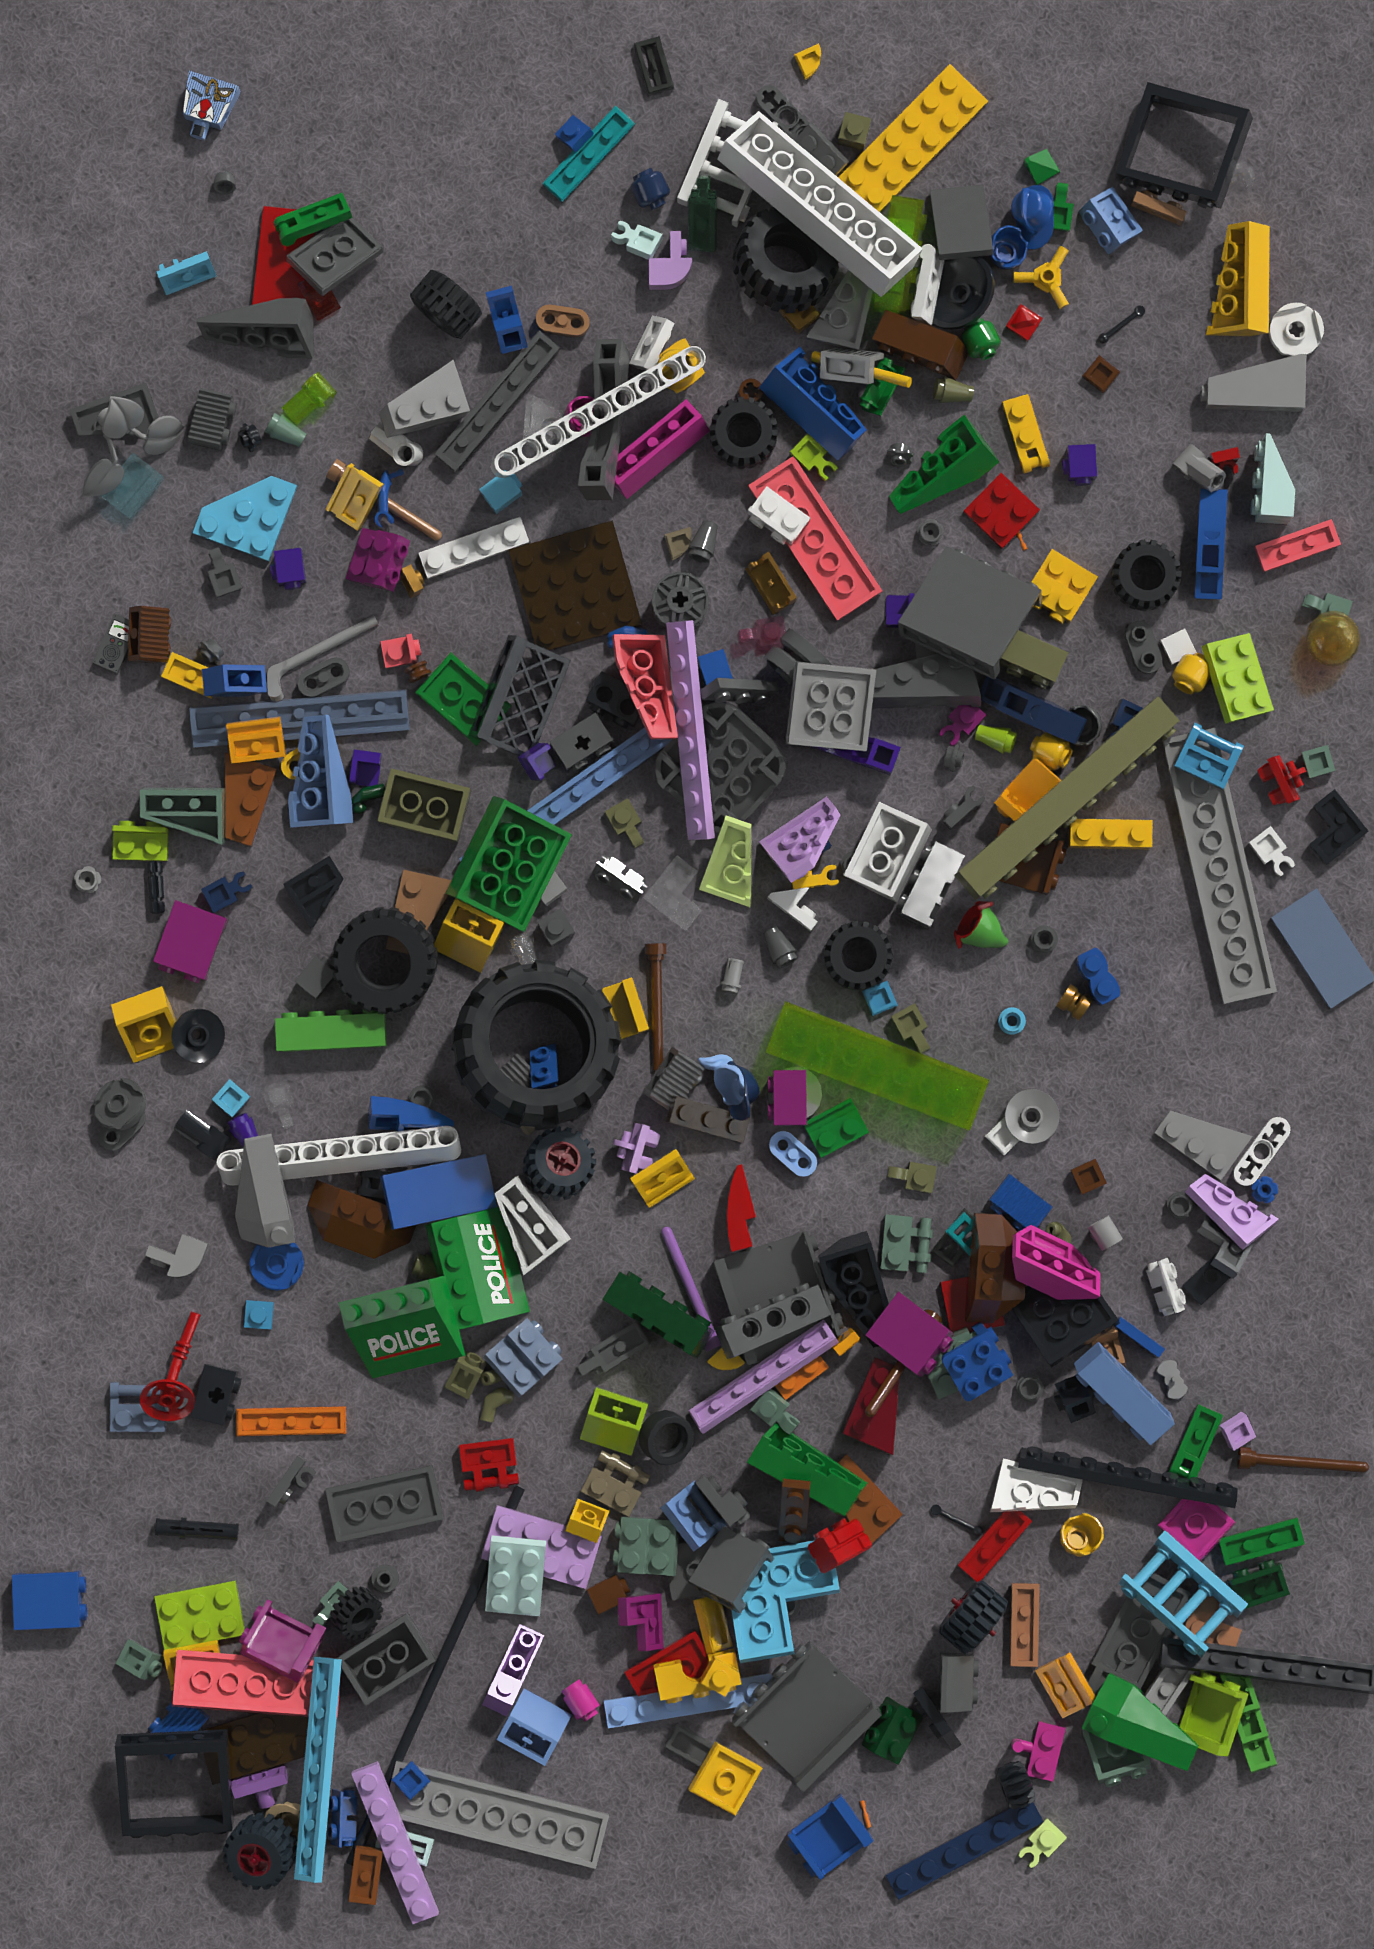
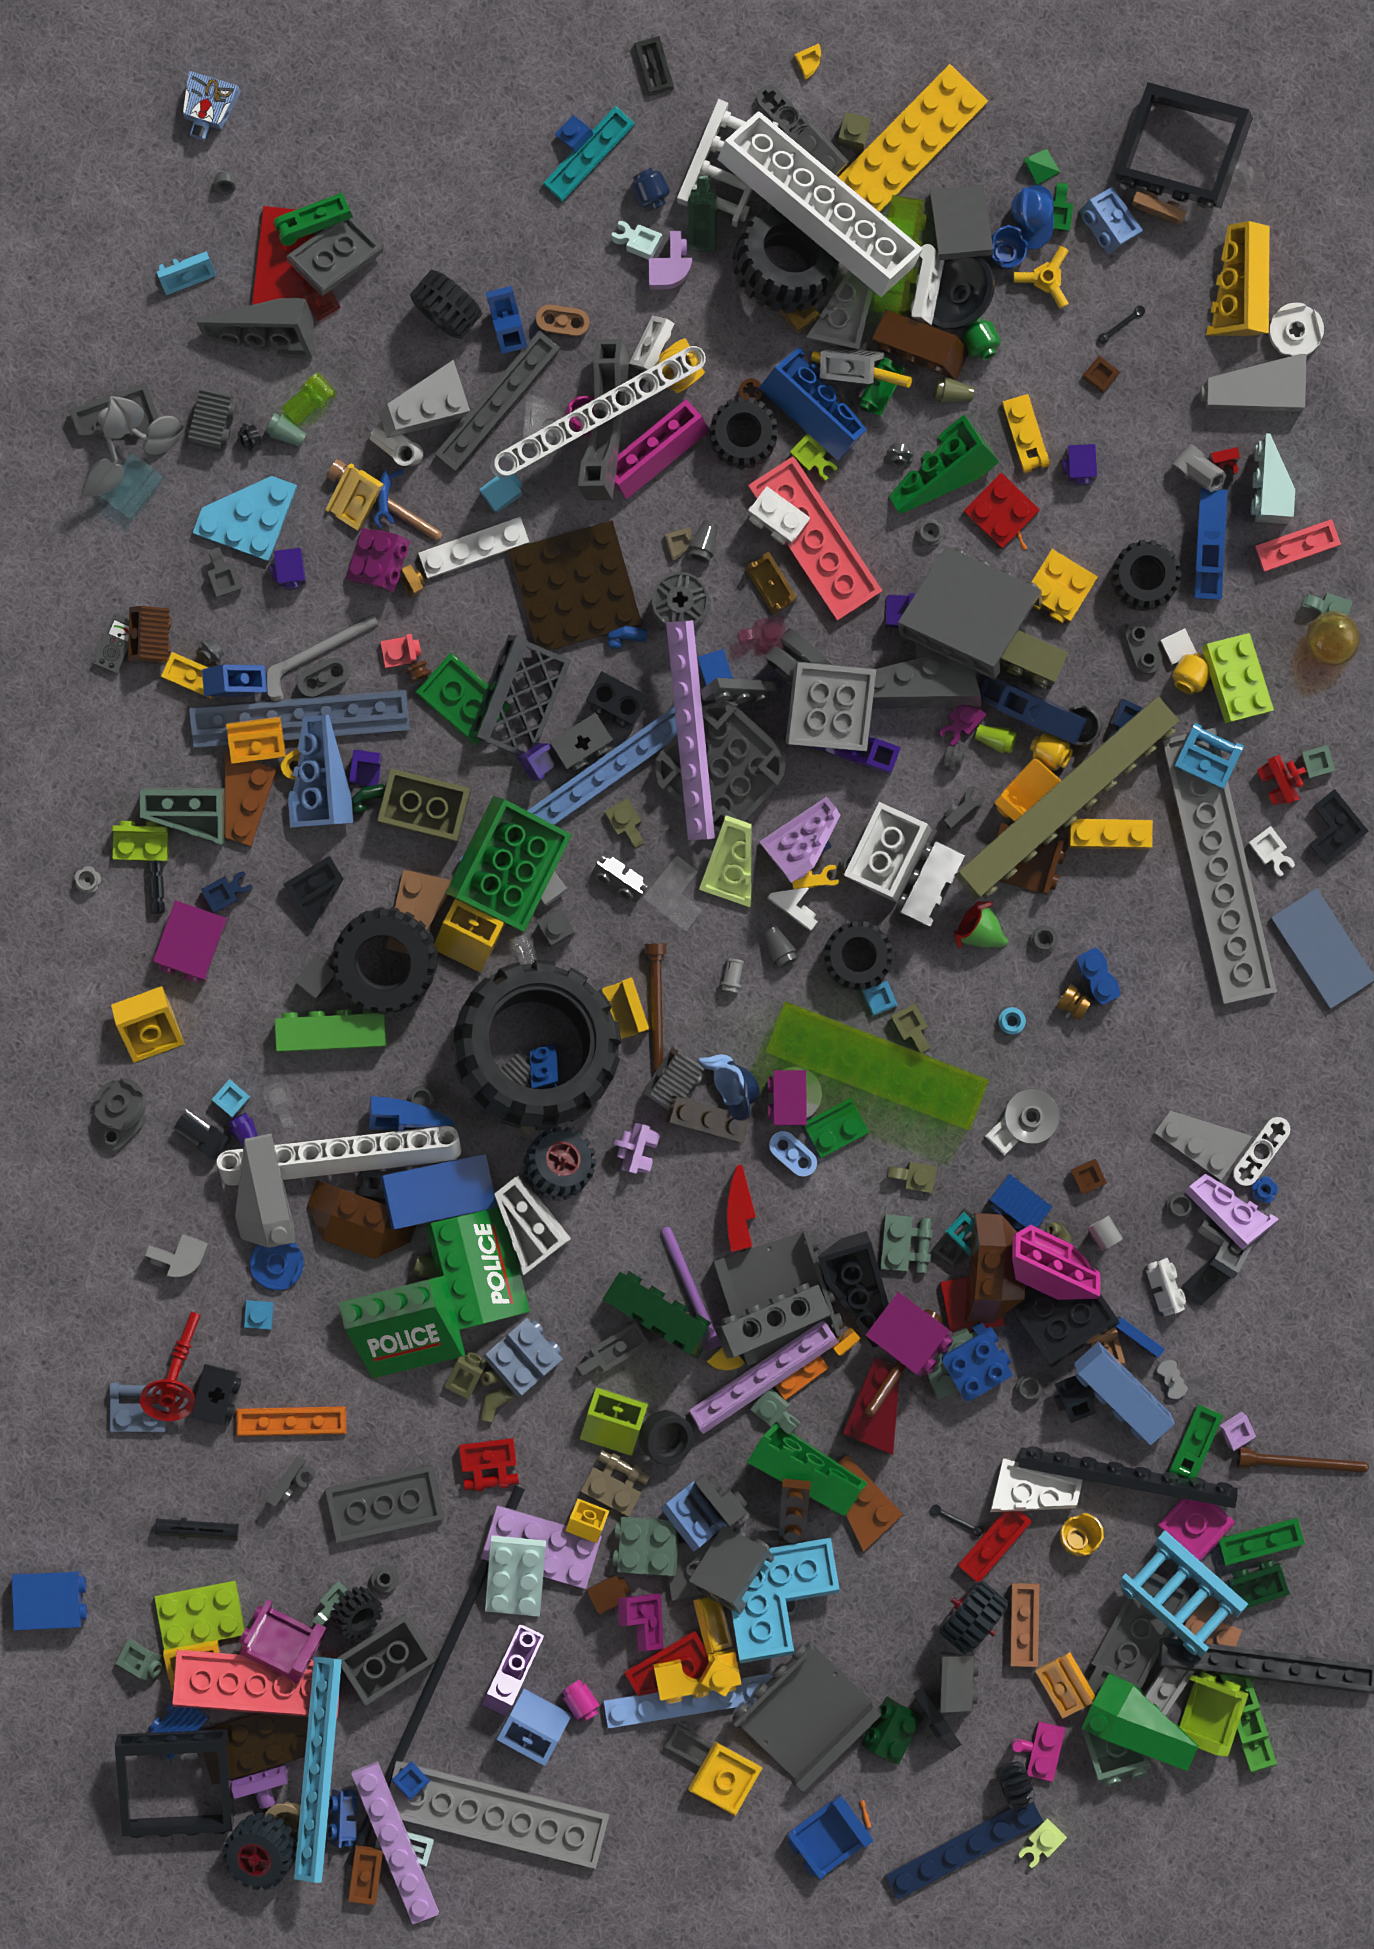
black dish [171,1008,225,1063] -> none
coral wedge [612,634,678,739] -> none
yellow plate [630,1149,695,1208] -> none
red brick [807,1518,872,1574] -> none
red tile [1005,304,1043,342] -> none

